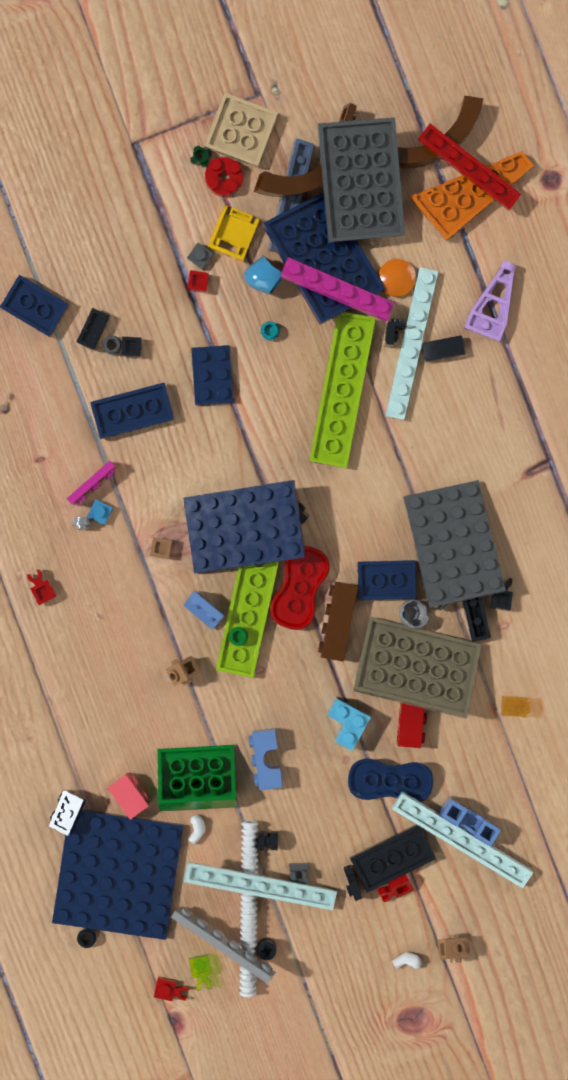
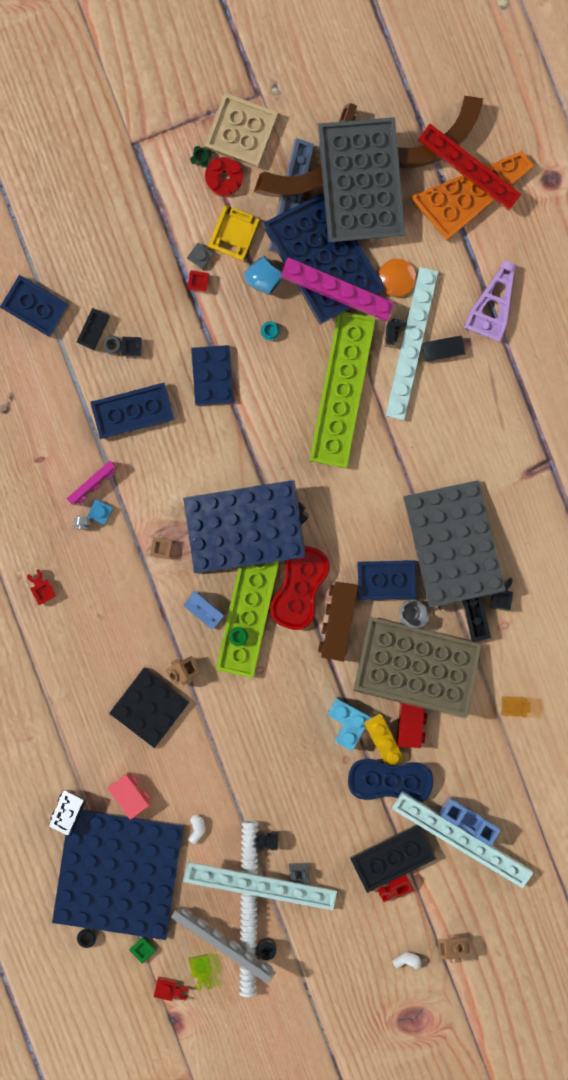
green slope [158,745,237,811] -> none
medium blue arch [249,728,282,790] -> none
black plate [343,865,363,901] -> none
none -> black plate [109,667,190,748]
none -> green tile [129,937,157,964]
none -> yellow plate [363,714,404,765]

